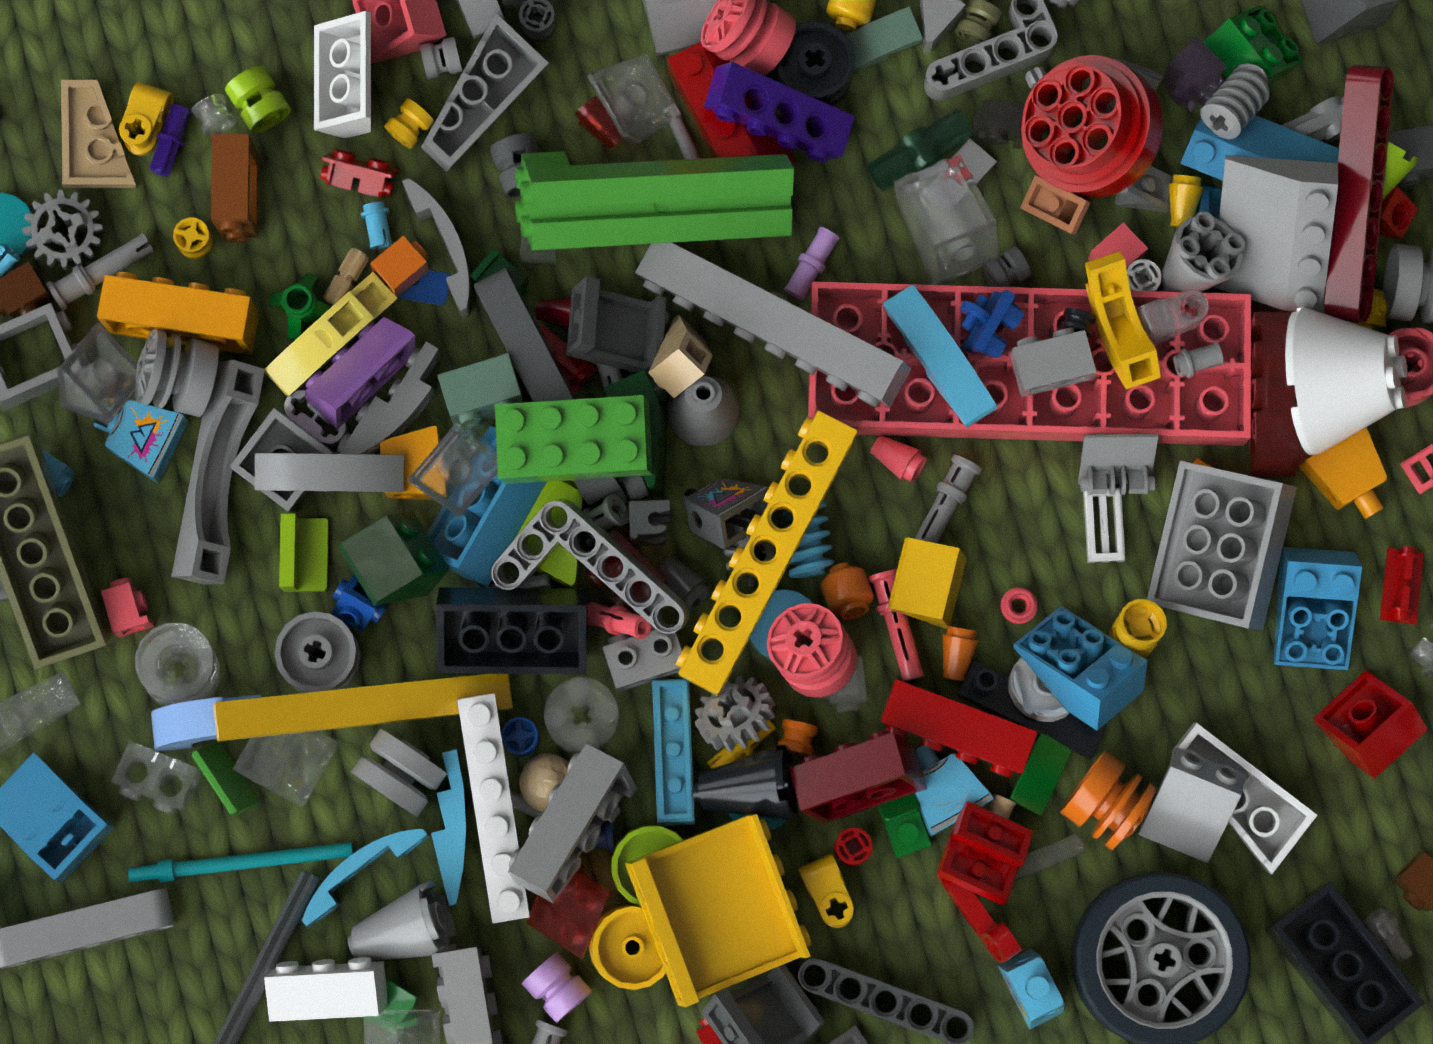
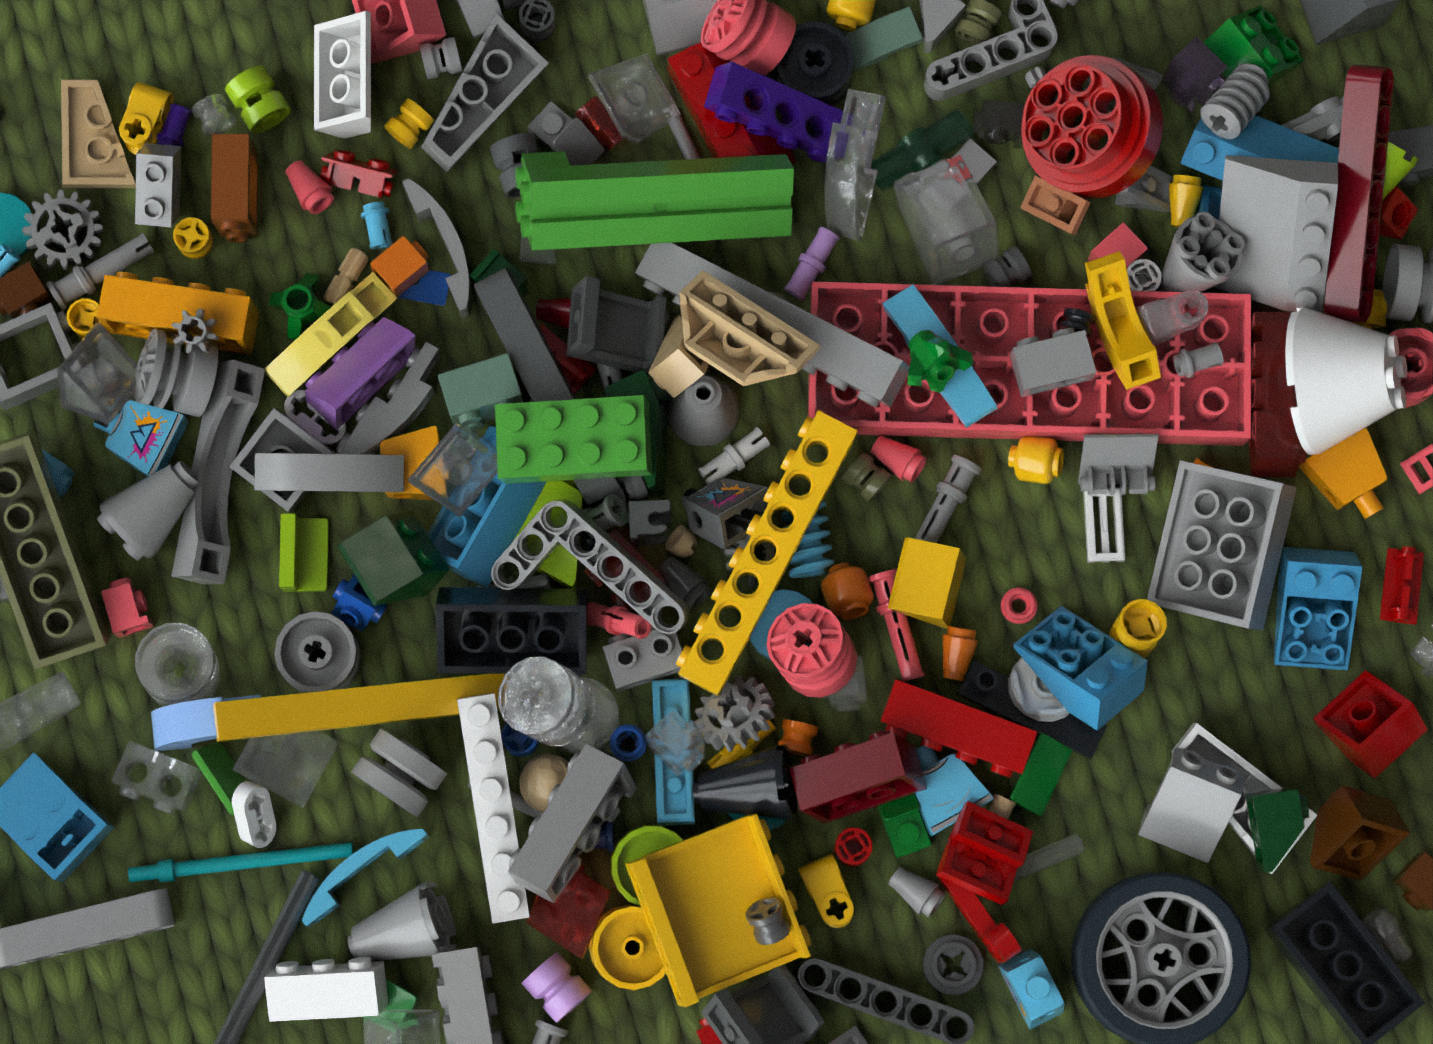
medium azure slope [431,749,466,908] -> none
blue hips [959,290,1025,358] -> none
orange wheel [1060,750,1158,851] -> none
none -> yellow wheel [67,298,107,342]
none -> light grey cone [97,461,200,561]
none -> light grey brick [135,143,181,227]
none -> light grey gear [171,308,219,355]
none -> white beam [232,781,276,848]
none -> coral cone [285,160,334,214]
none -> clear wheel [498,657,595,746]
none -> light grey slope [527,101,605,166]
none -> blue cone [609,724,647,761]
none -> clear brick [646,709,705,776]
none -> tan hinge [665,525,698,558]
none -> tan wedge [679,270,820,386]
none -> white pin [698,427,770,484]
none -> flat silver wheel [745,897,791,945]
none -> clear slope [825,89,886,241]
none -> olive wheel [841,451,893,503]
none -> light grey cone [888,866,946,918]
none -> green rock [908,330,973,393]
none -> dark grey gear [923,935,983,995]
none -> yellow head [1008,436,1064,484]
none -> dark green slope [1245,787,1309,873]
none -> reddish brown slope [1310,785,1410,881]

